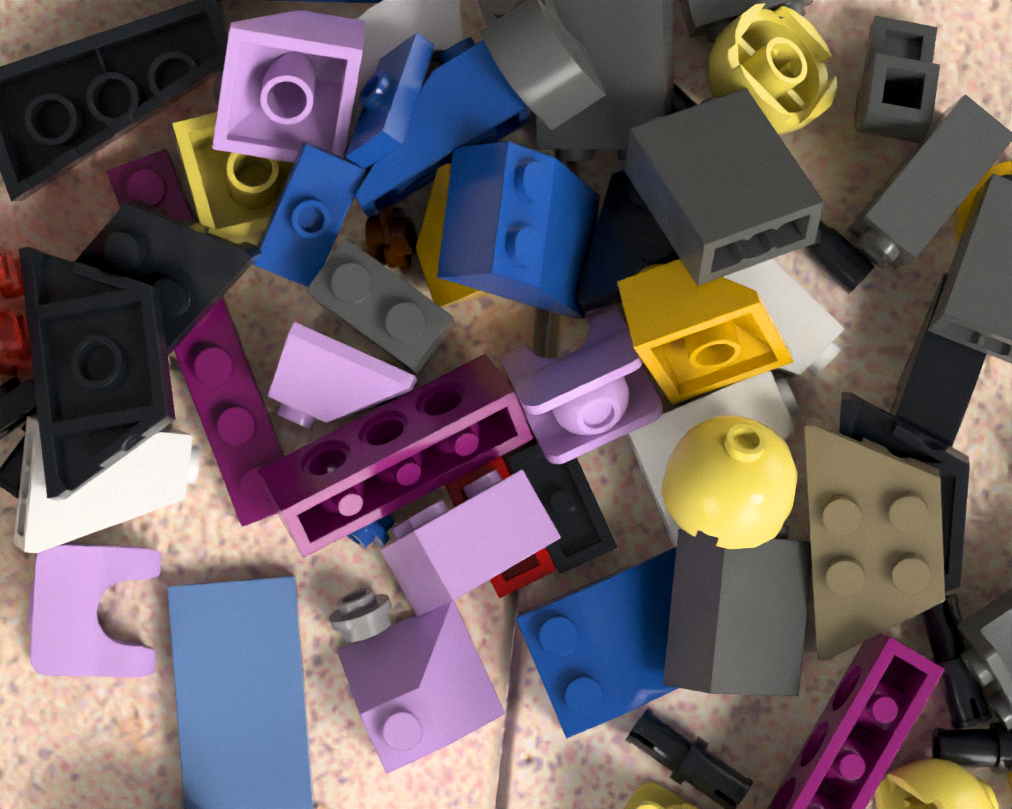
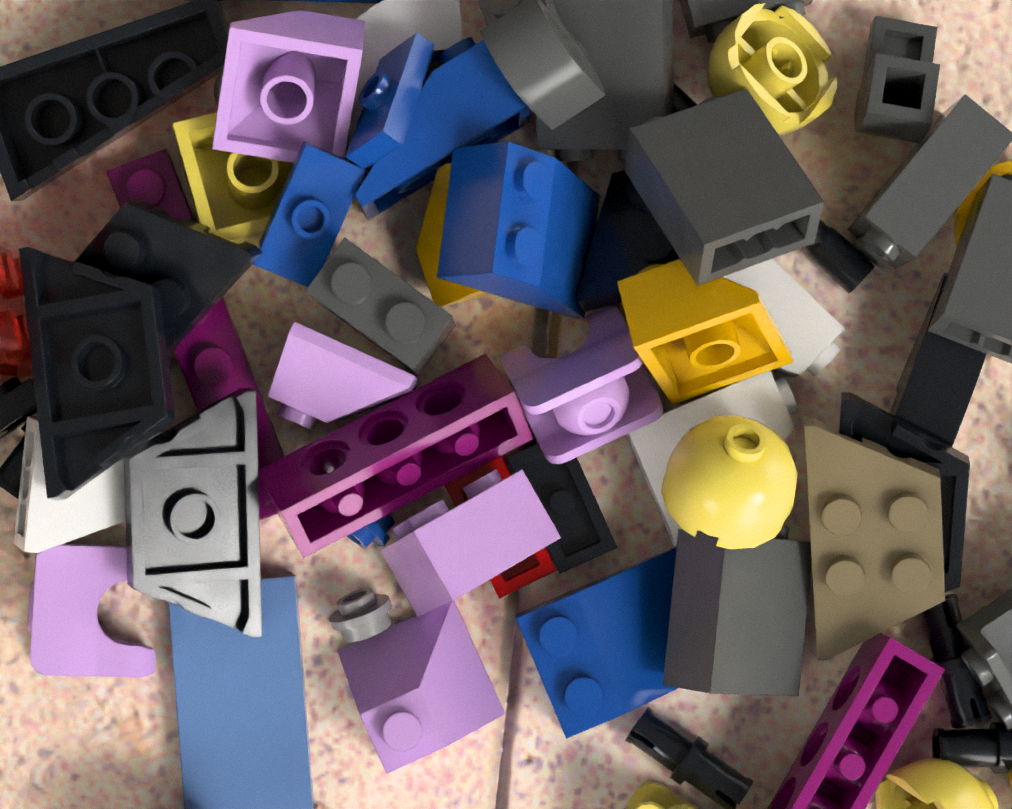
reddish brown plate [365,205,417,270] -> none
none -> wing [123,388,262,637]

